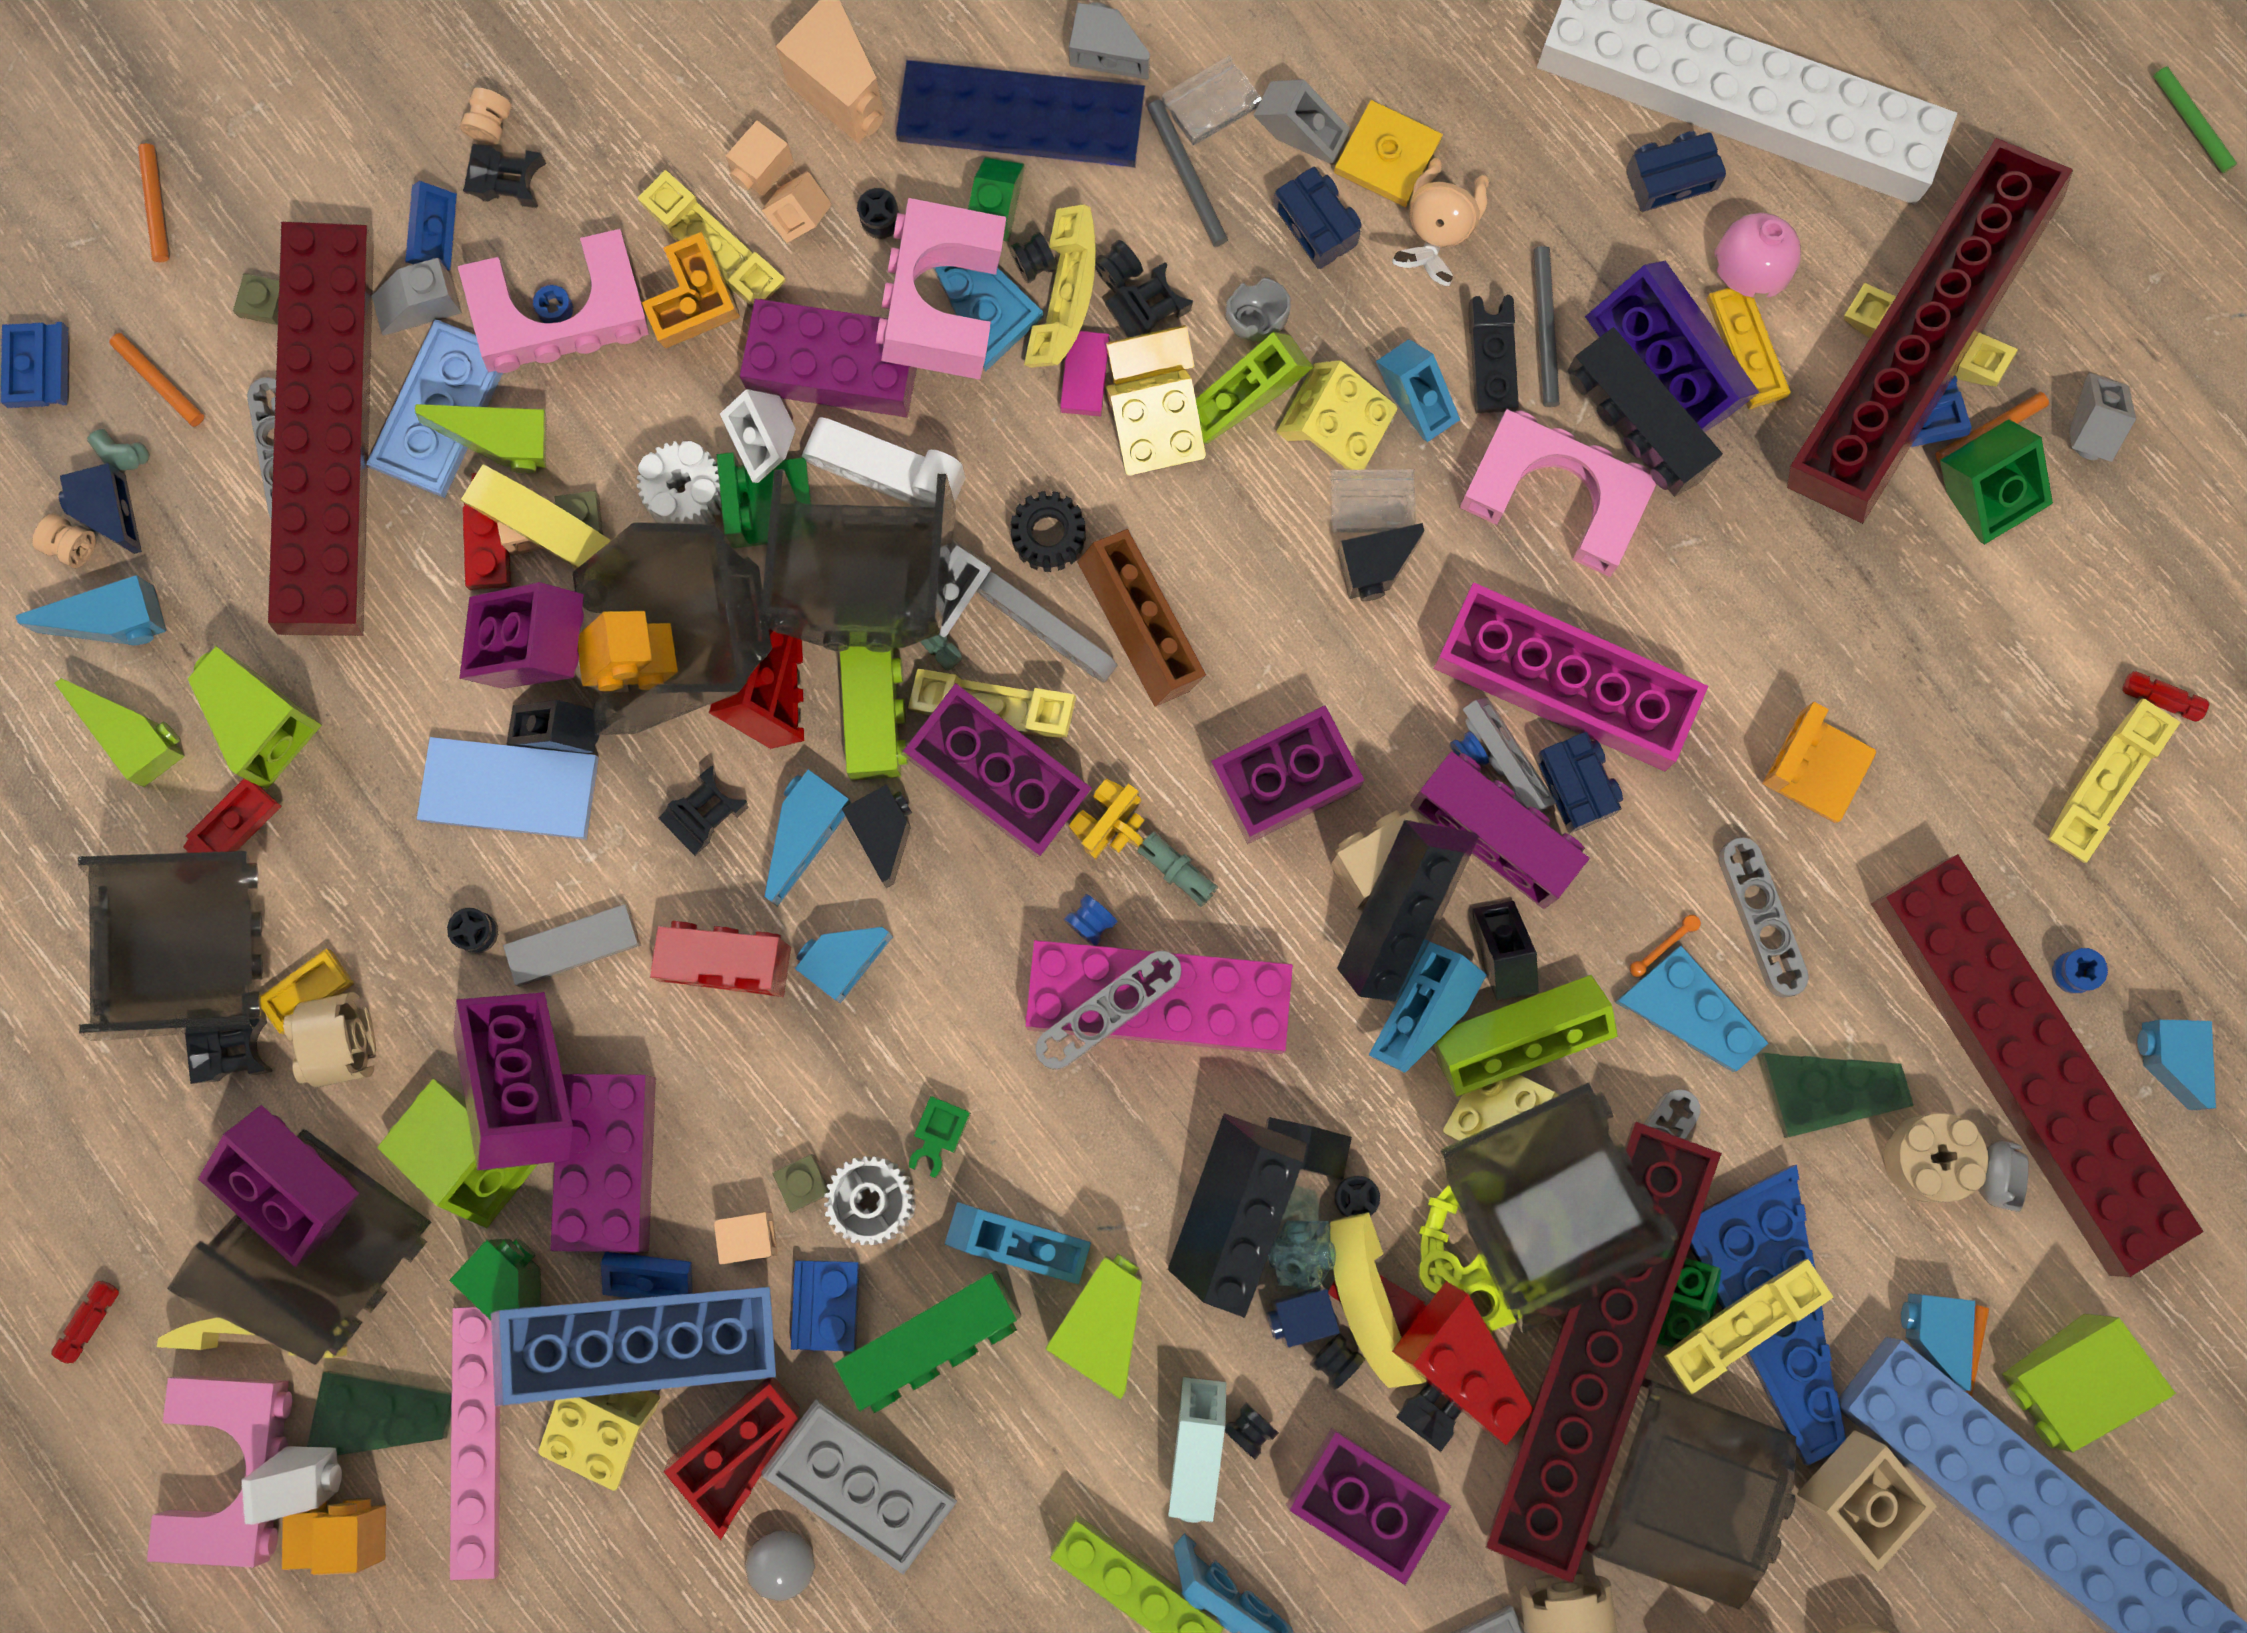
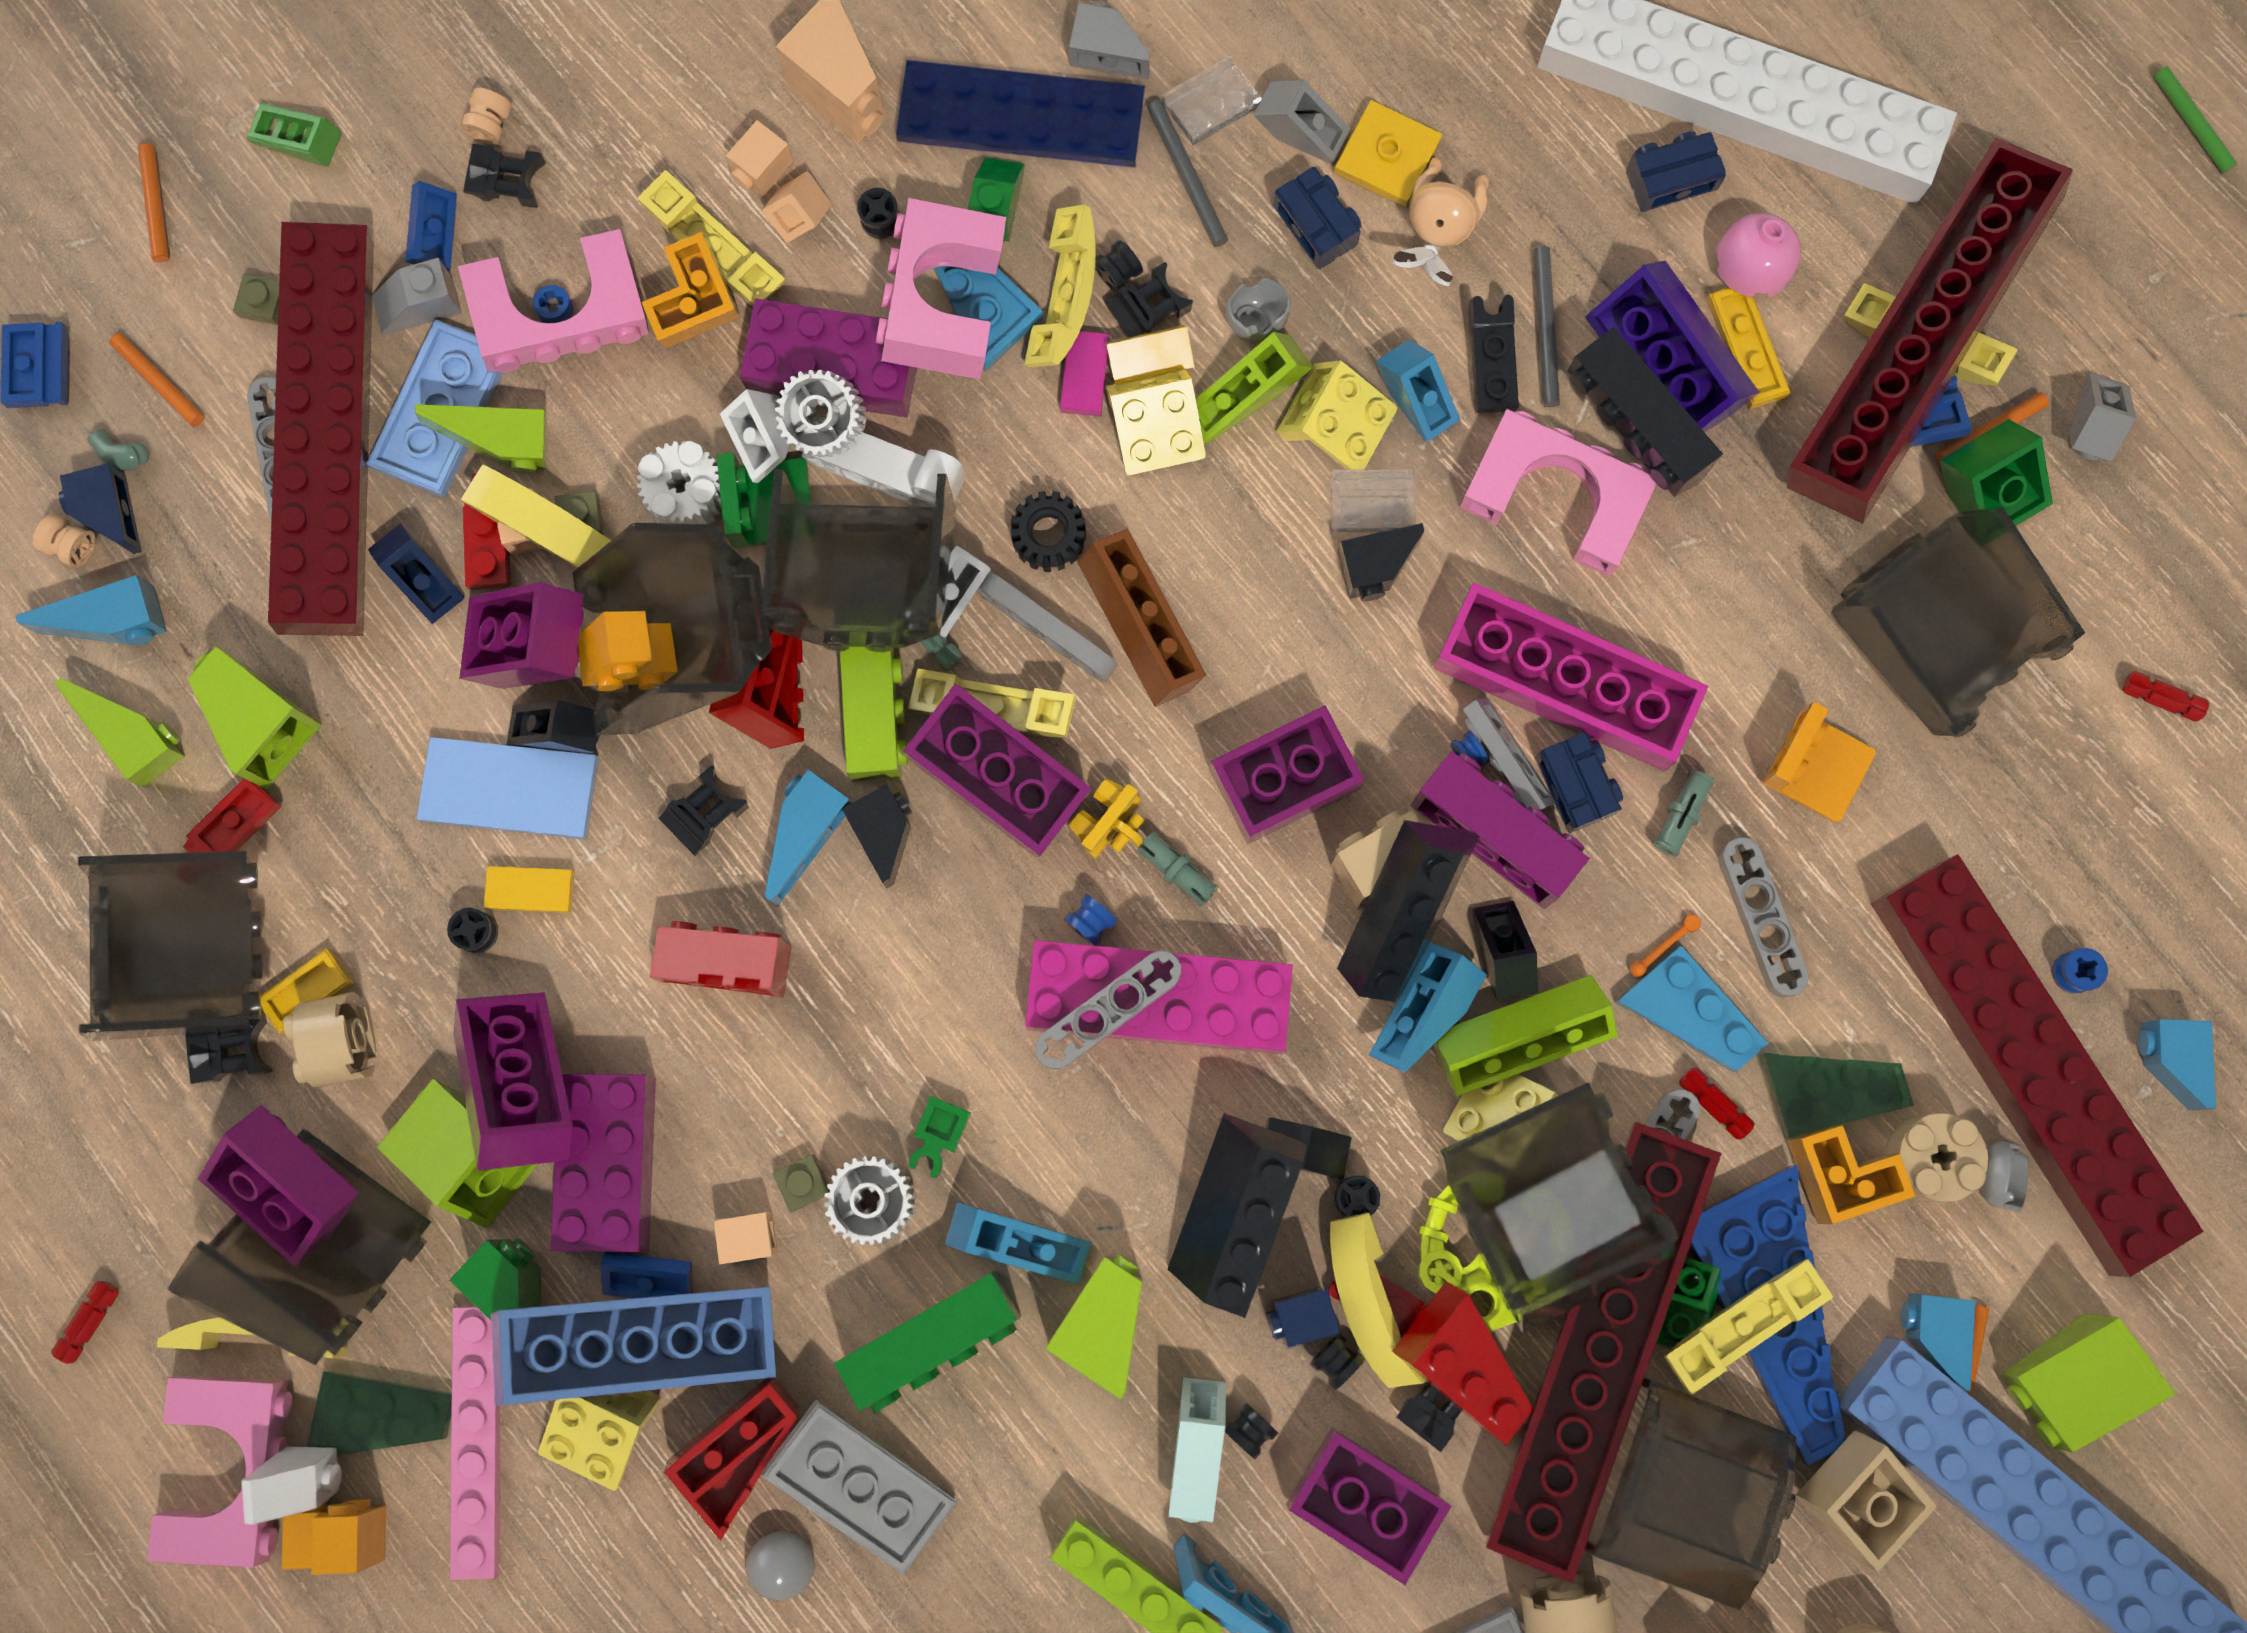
light grey tile [503,904,641,987] -> none
blue plate [791,1260,860,1351] -> none
dark azure slope [795,927,893,1004] -> none
black wheel [1010,232,1057,284] -> none
clear light blue brick [1269,1220,1336,1289] -> none
light yellow slope [2048,699,2181,863] -> none
none -> bright green slope [246,103,341,166]
none -> dark blue slope [368,523,465,624]
none -> yellow tile [483,866,575,914]
none -> white brick [775,370,867,457]
none -> sand green pin [1653,770,1715,857]
none -> red axle [1679,1067,1755,1140]
none -> light orange brick [1788,1125,1916,1224]
none -> clear smoke windscreen [1831,507,2085,738]

